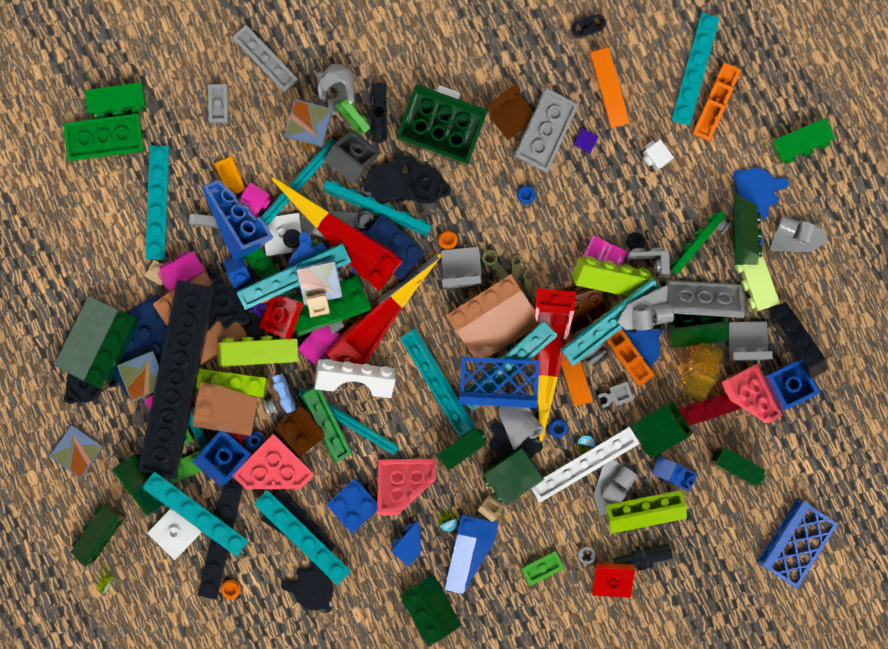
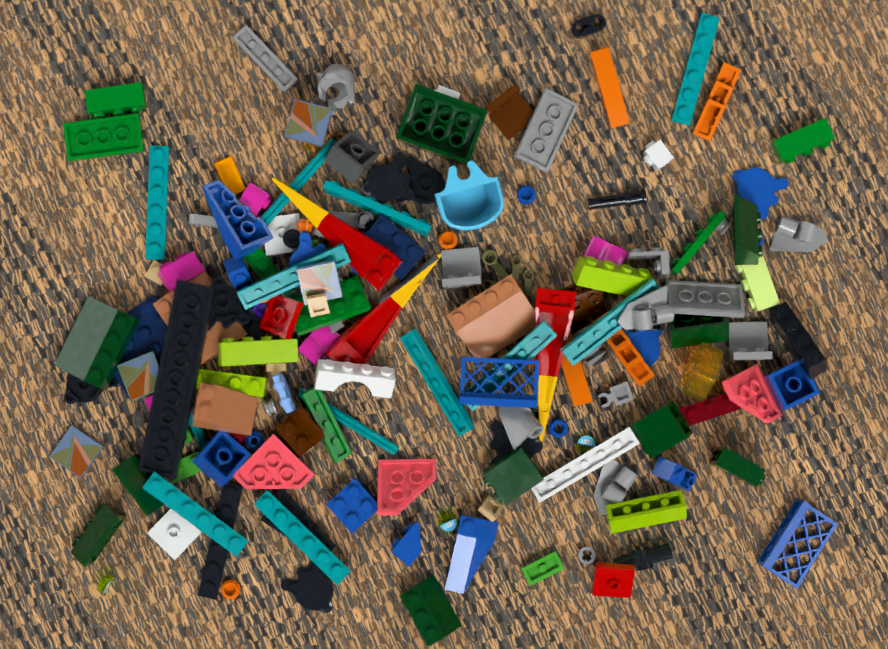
light grey plate [208,84,229,124] -> none
bright green plate [334,99,370,134] -> none
black piece [370,83,387,143] -> none
dark green brick [437,428,488,471] -> none
dark purple tile [573,128,599,154] -> none
black plate [626,232,646,251] -> none
none -> tan plate [266,363,287,375]
none -> orange plate [295,219,314,232]
none -> medium azure piece [435,161,504,230]
none -> black pin [588,188,647,210]

